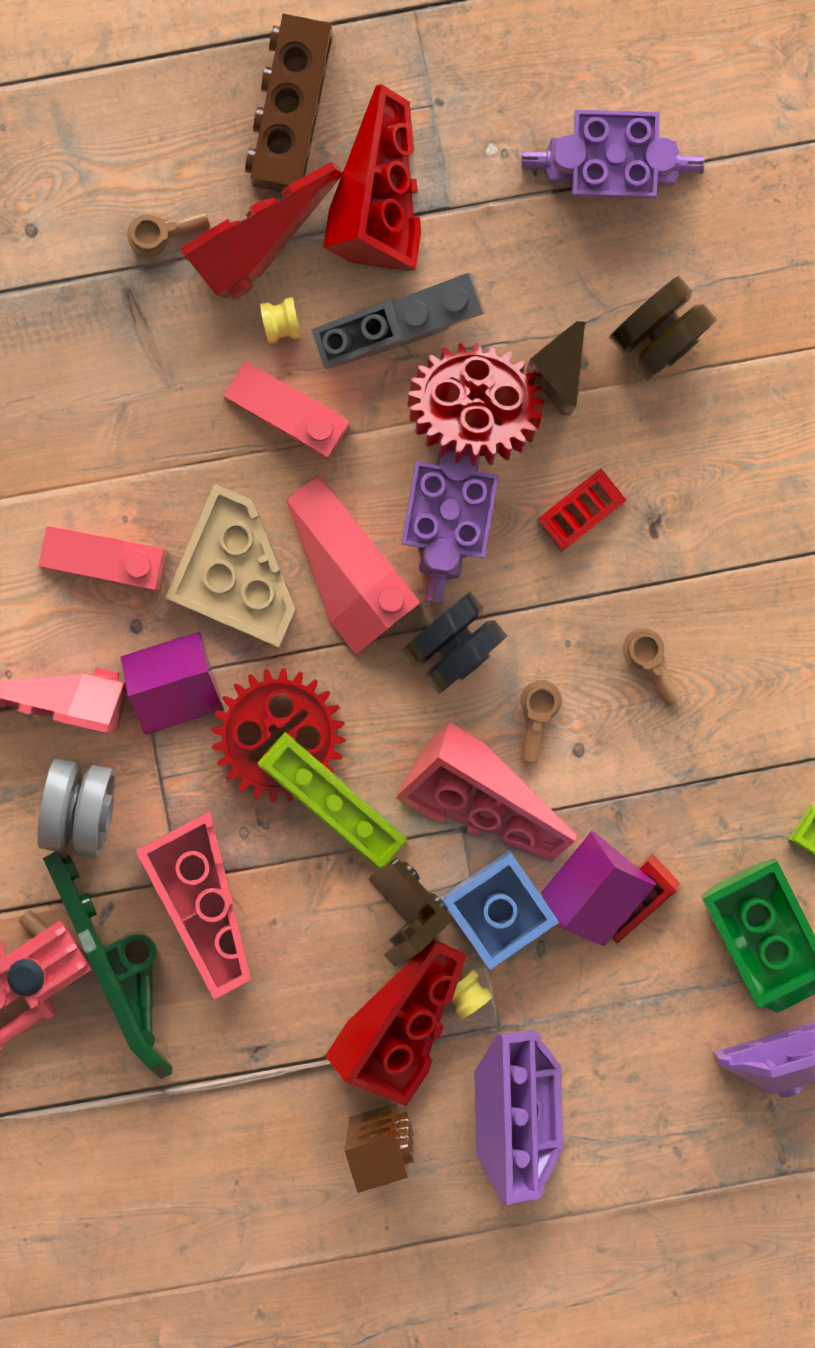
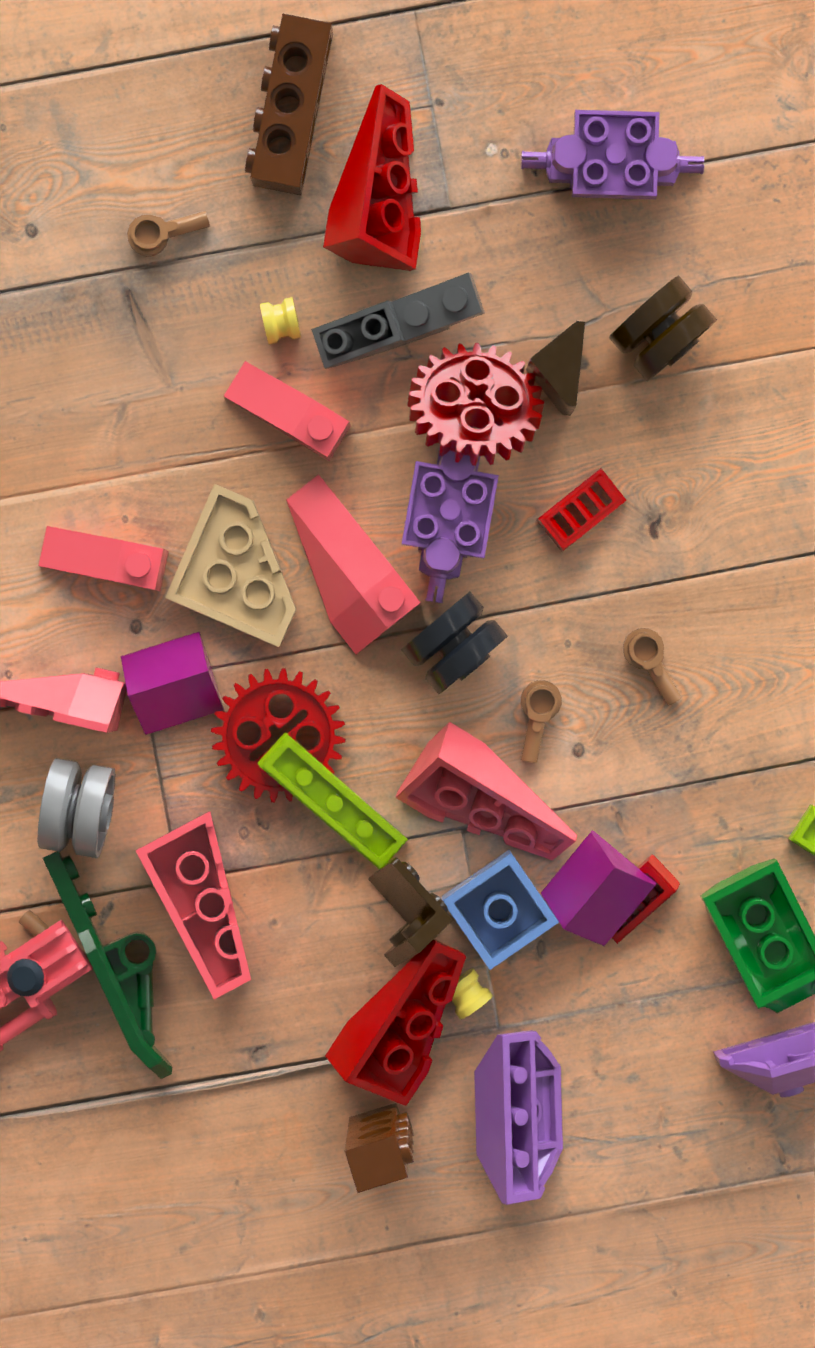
red wedge [180,162,343,299] -> none

